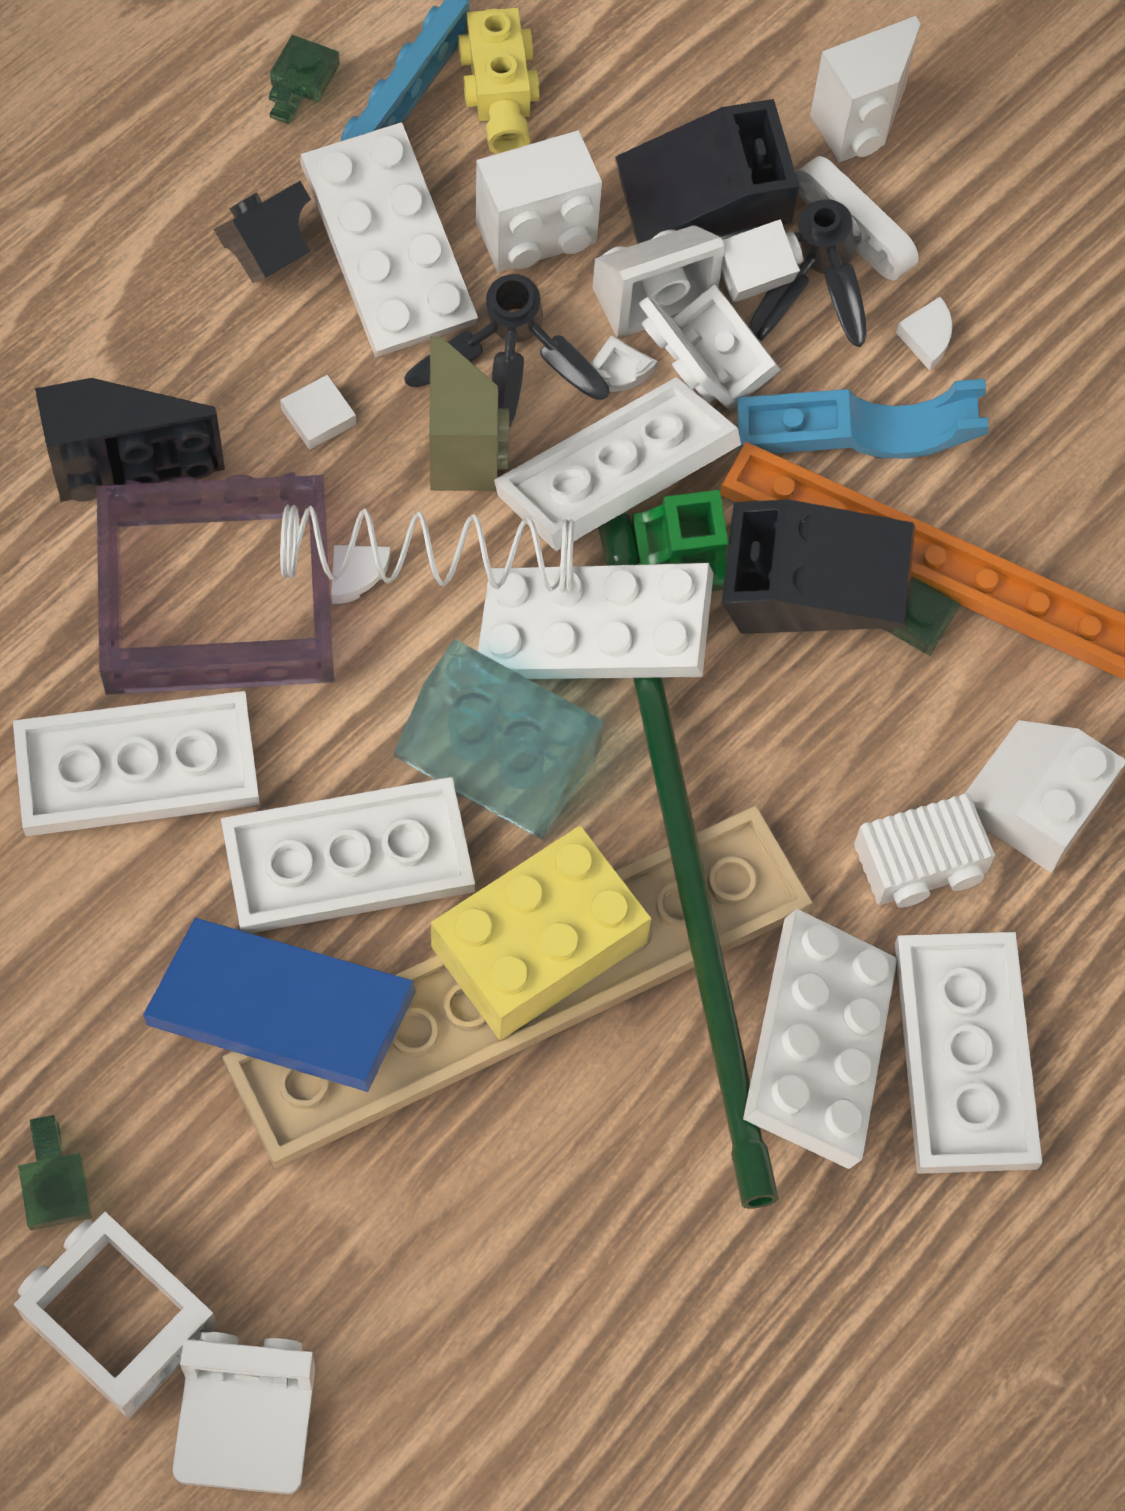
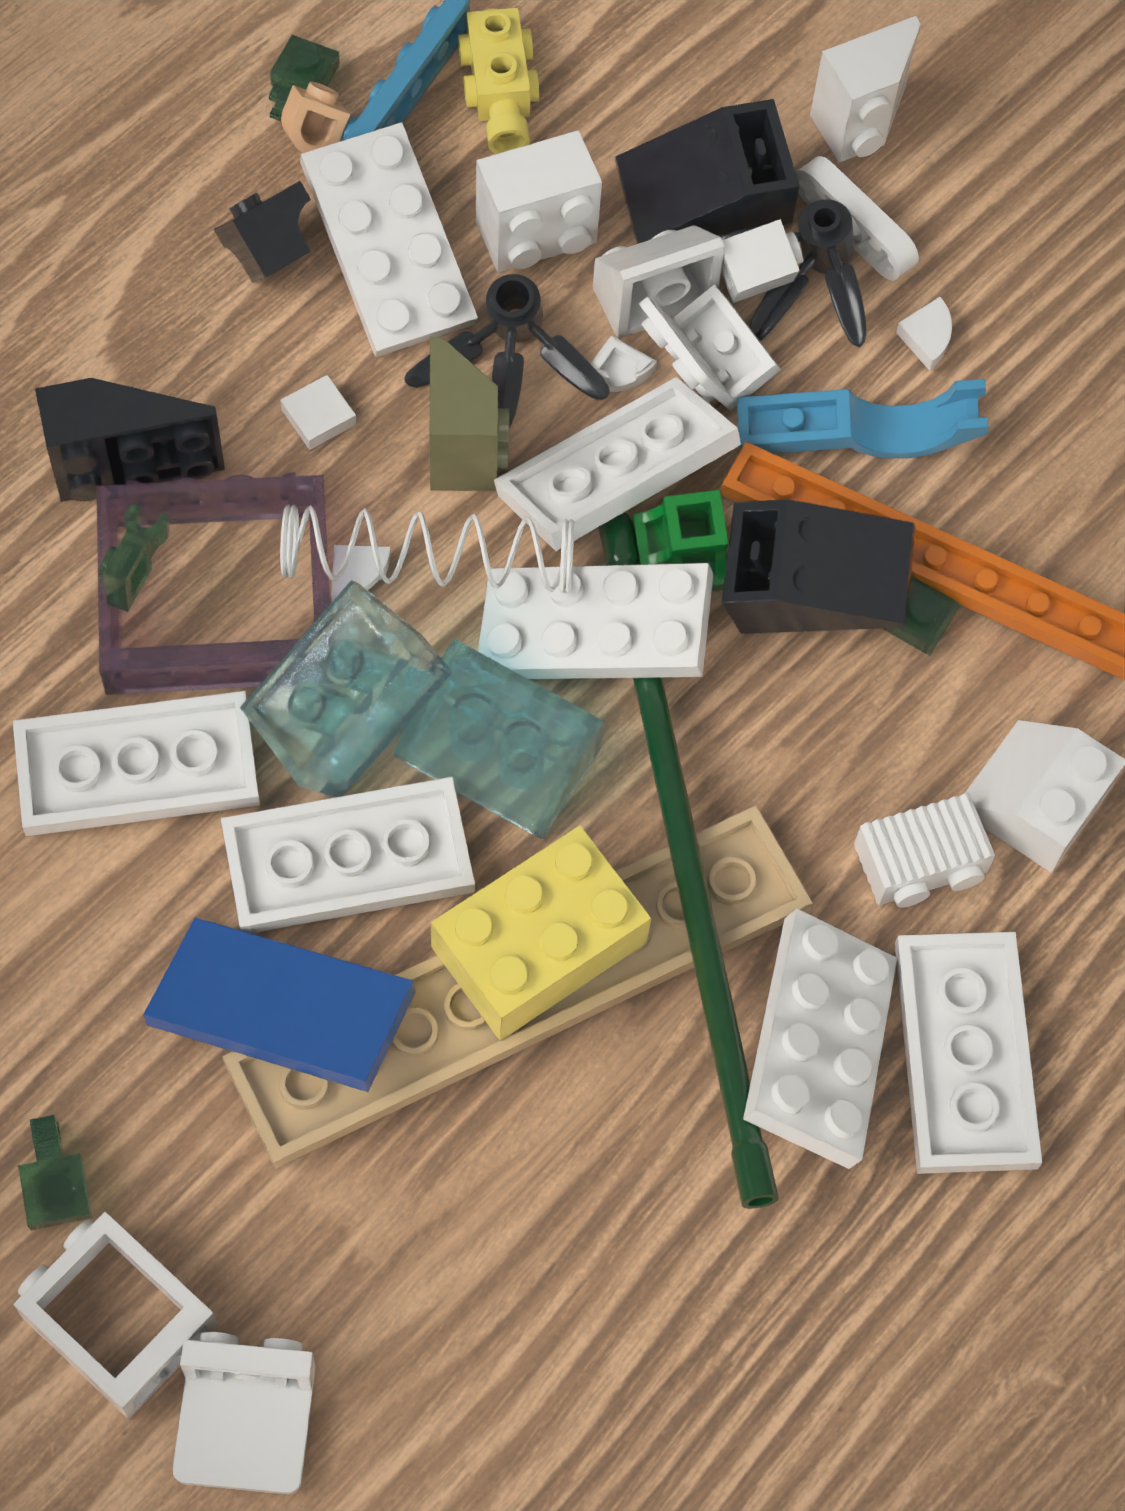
none -> clear green plate [99,503,170,612]
none -> clear light blue slope [240,580,453,798]
none -> light nougat plate [281,81,350,153]

